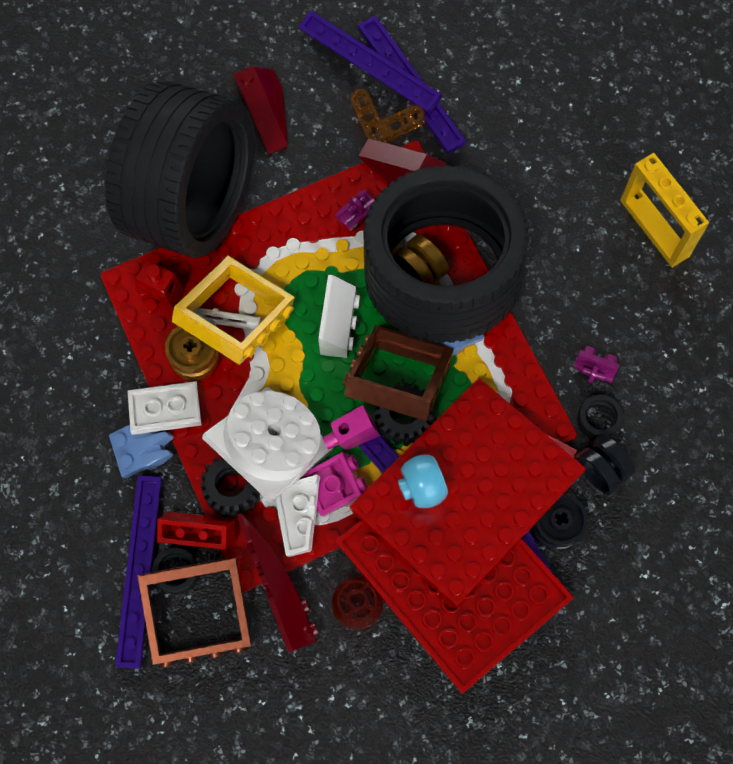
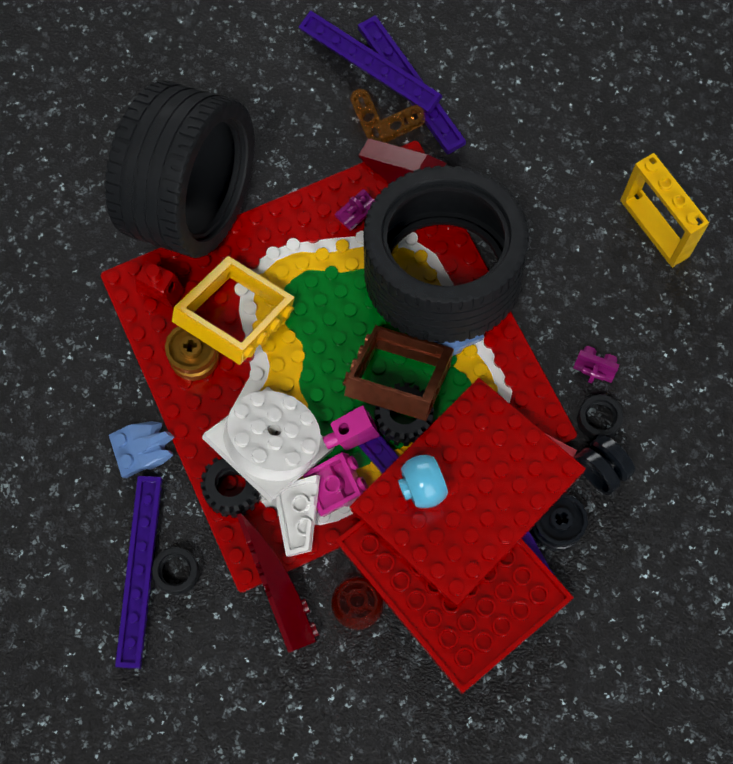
white tile [128,381,202,435] -> none
copper window [138,556,252,667] -> none
red brick [157,511,236,550] -> none
white pin [194,308,261,330] -> none
dark red wedge [233,66,288,155] -> none
white slope [318,275,360,358] -> none
pearl gold wheel [392,235,449,285] -> none

